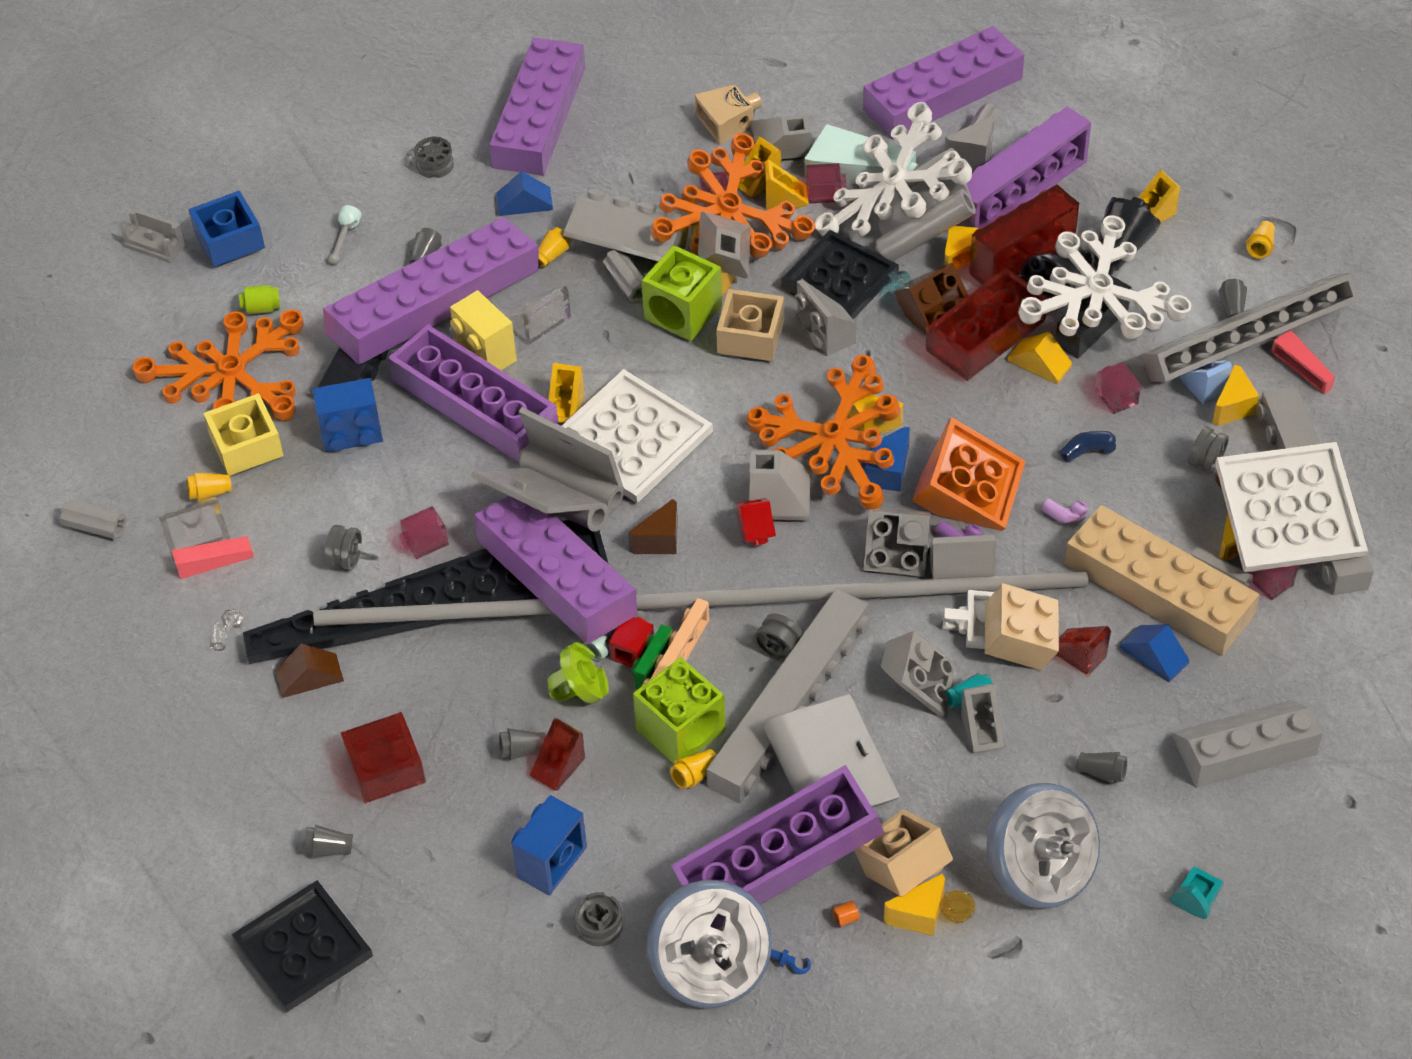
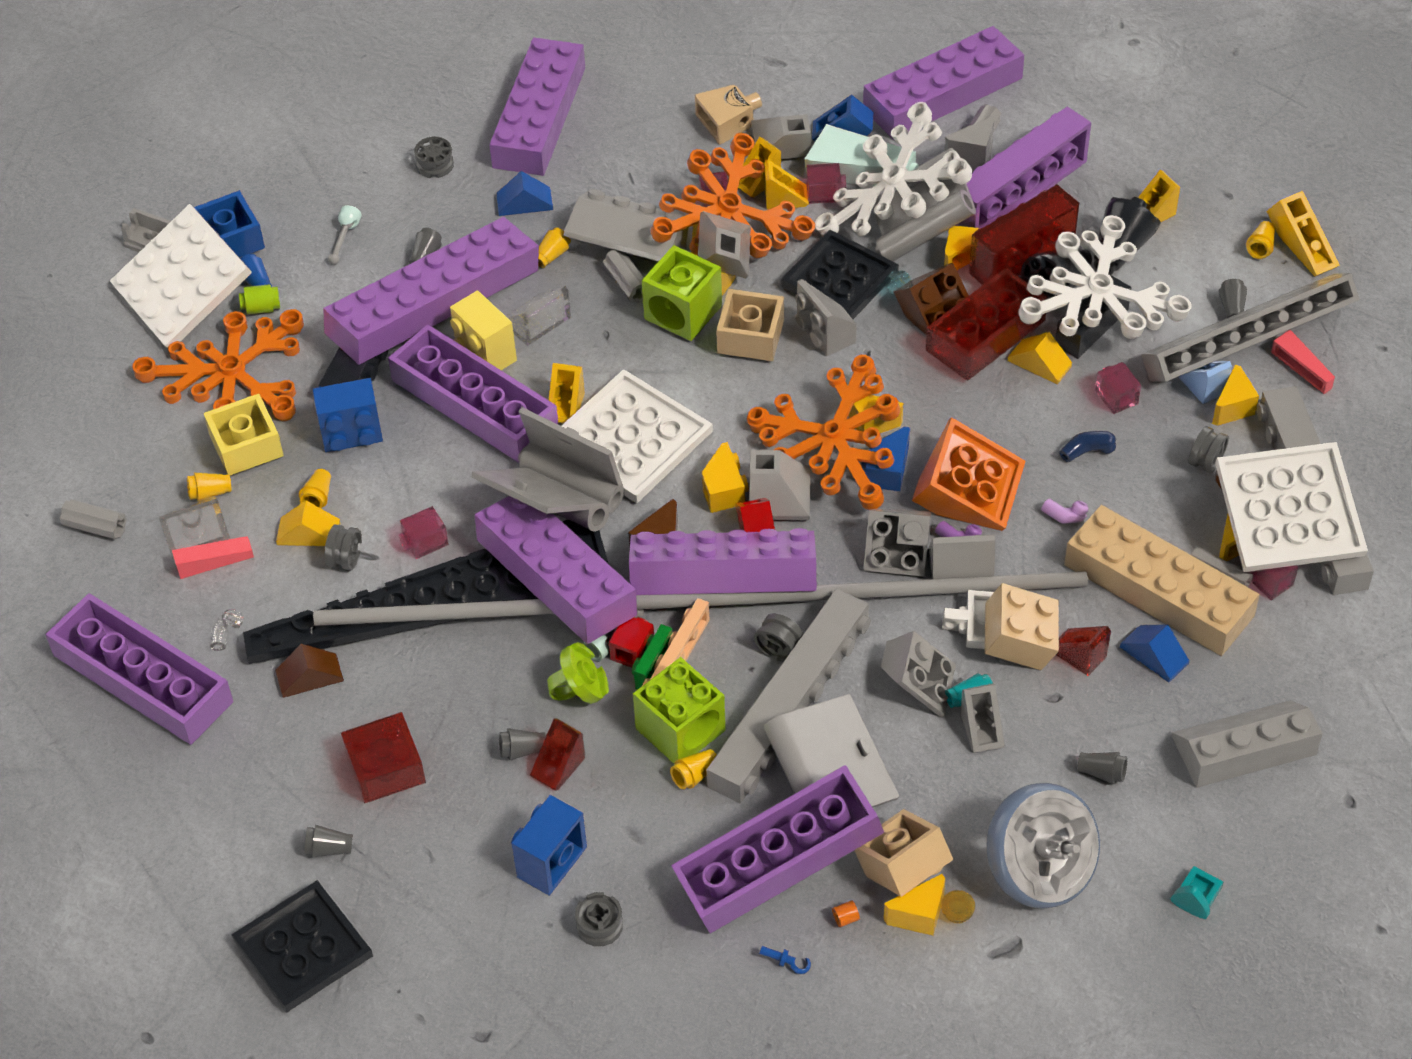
flat silver wheel [647,880,772,1008] -> none
none -> medium lavender brick [45,593,234,745]
none -> white plate [110,204,252,348]
none -> blue cone [240,254,272,287]
none -> yellow slope [276,500,340,546]
none -> yellow cone [299,469,331,508]
none -> medium lavender brick [629,528,817,595]
none -> yellow slope [702,442,749,513]
none -> blue slope [812,94,874,142]
none -> yellow slope [1266,191,1340,277]

